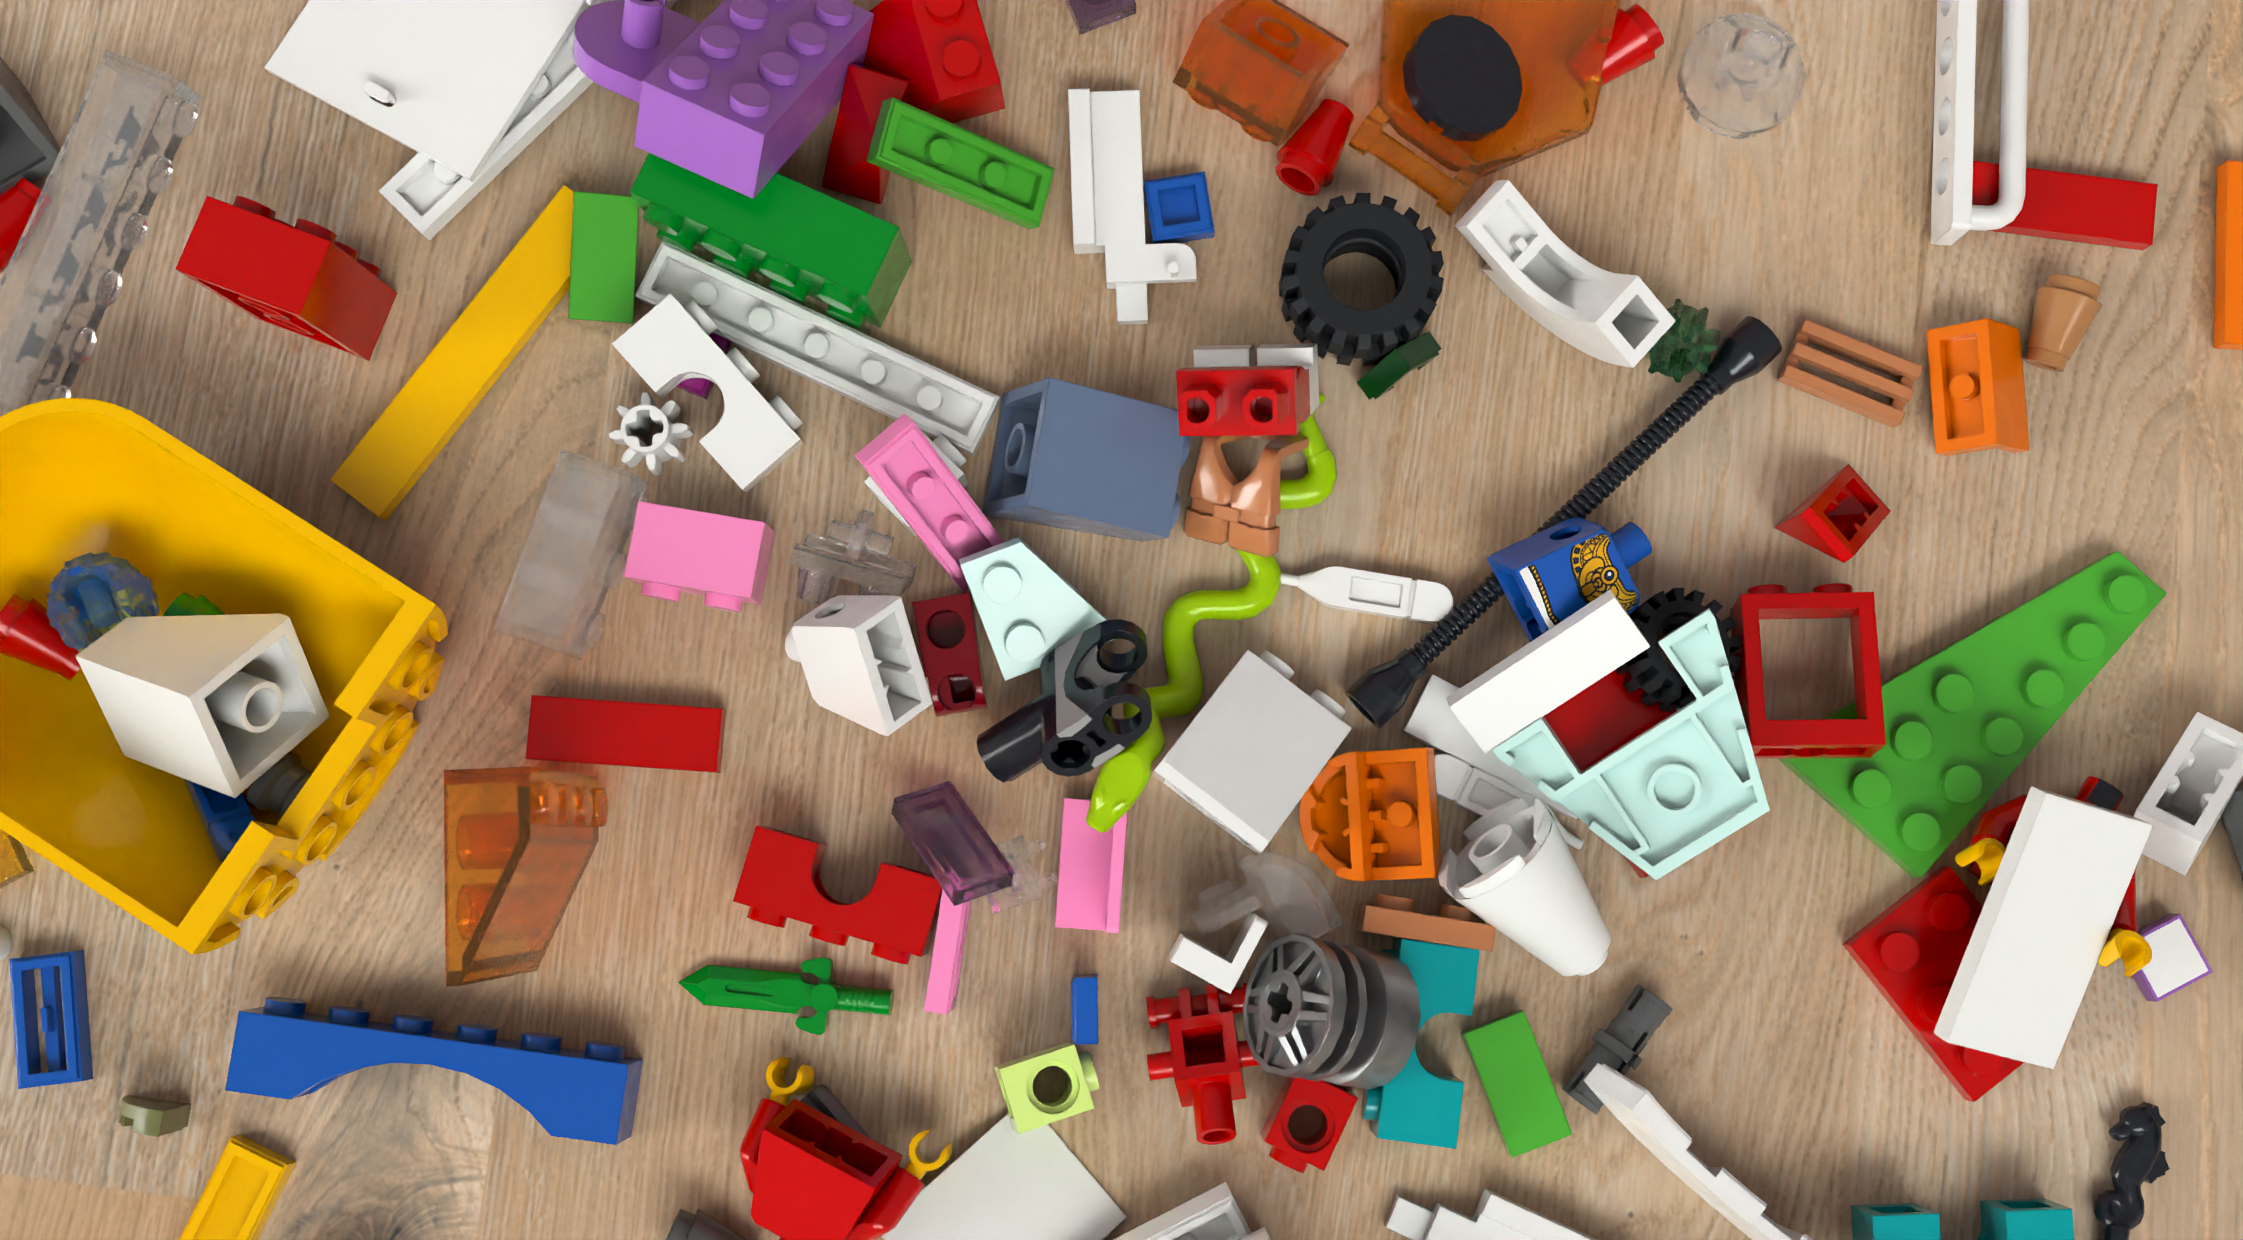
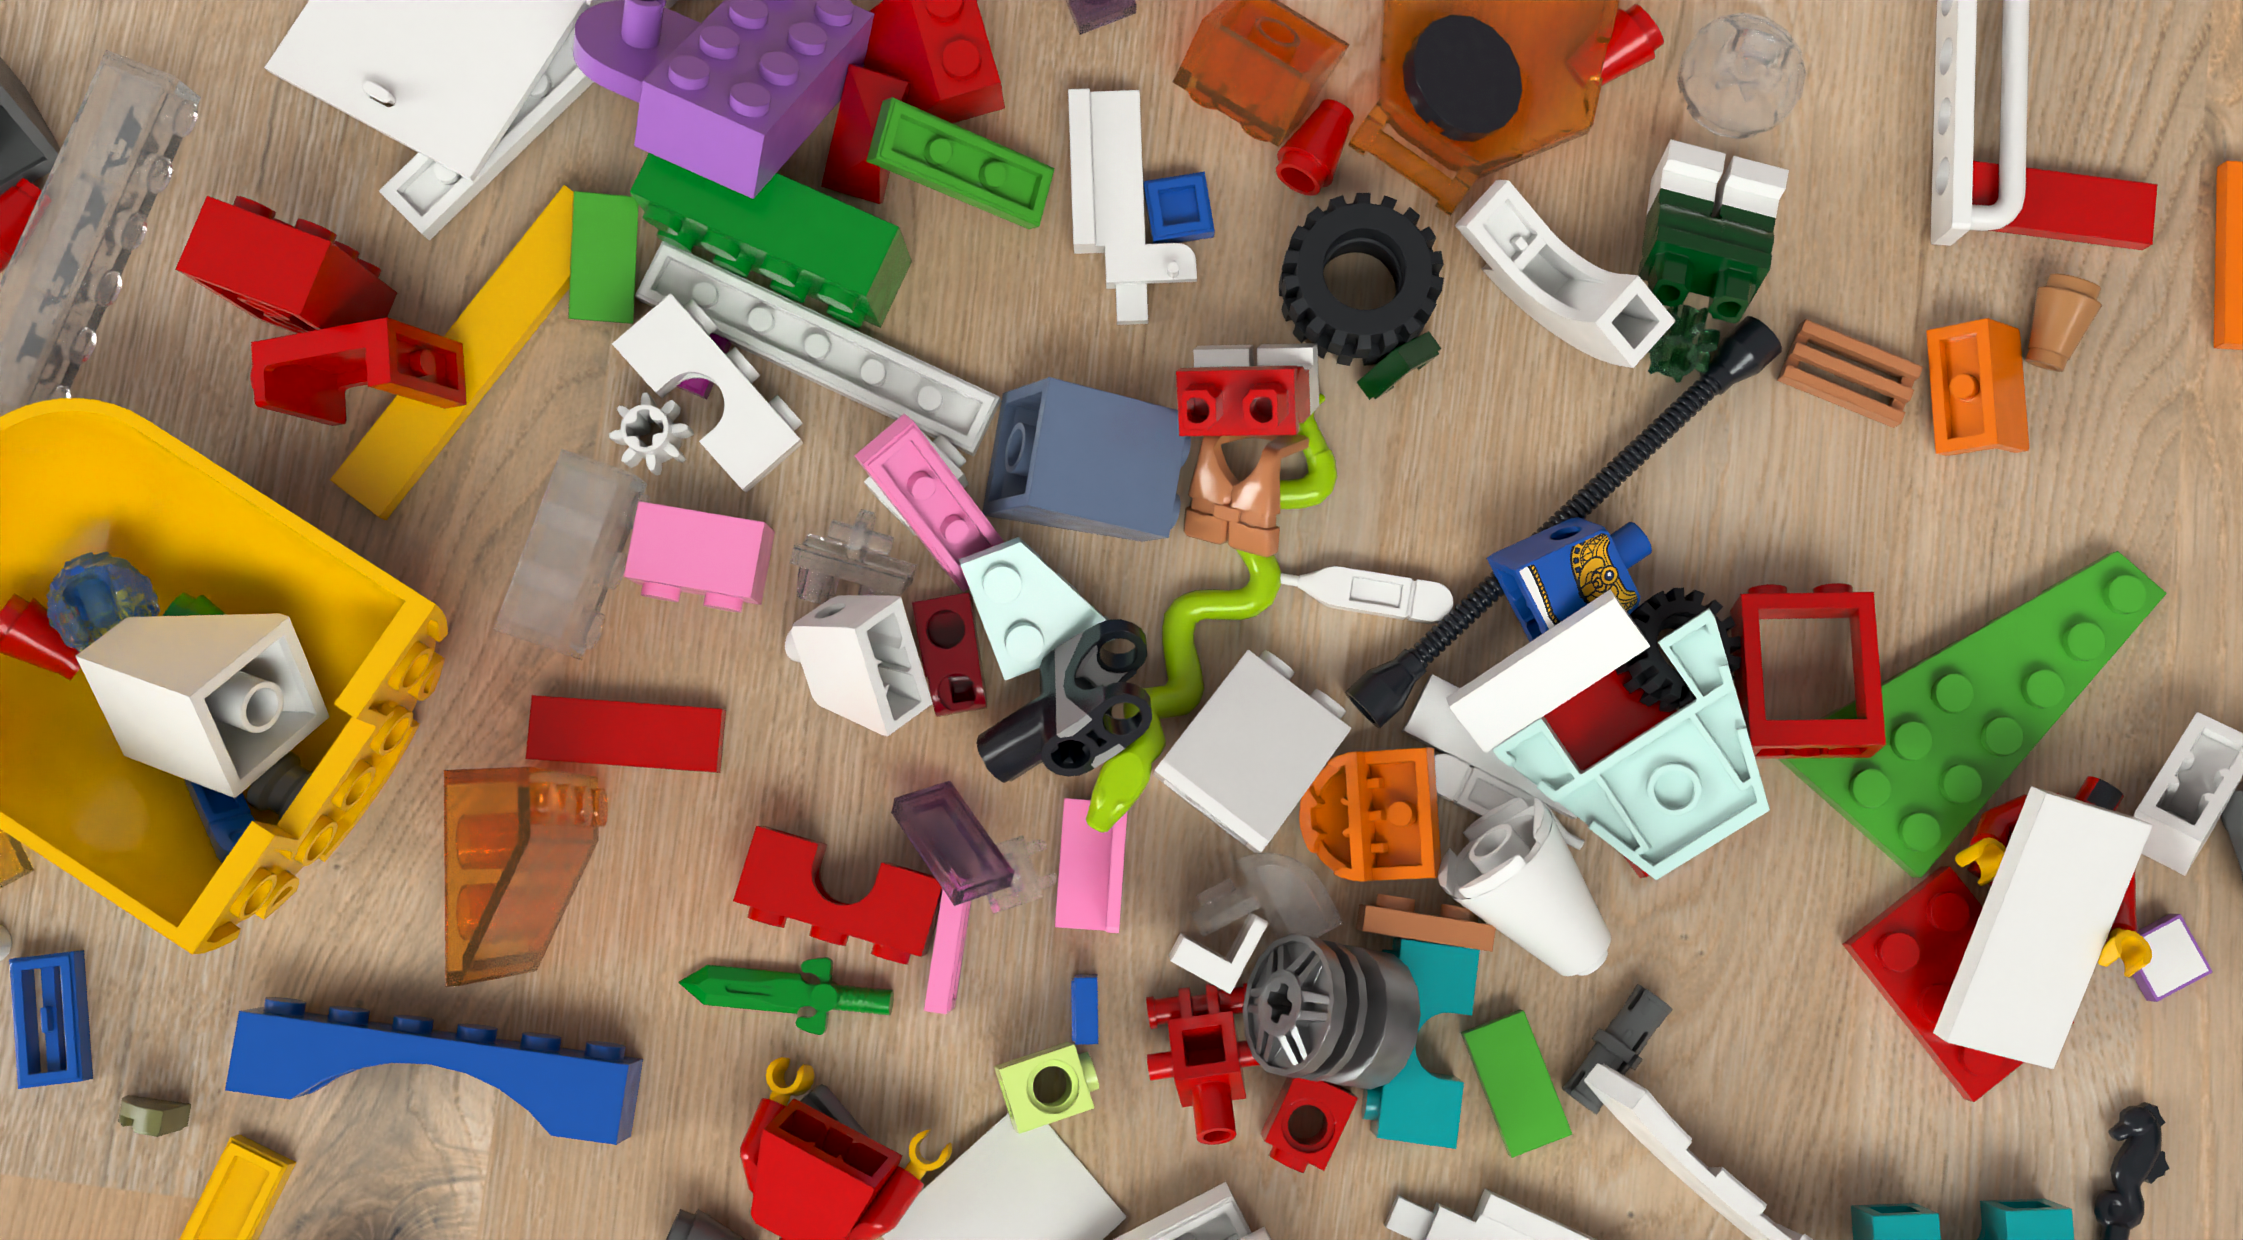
red slope [1773,464,1891,563] -> none
none -> red panel [250,317,467,426]
none -> dark green hips [1638,139,1789,324]

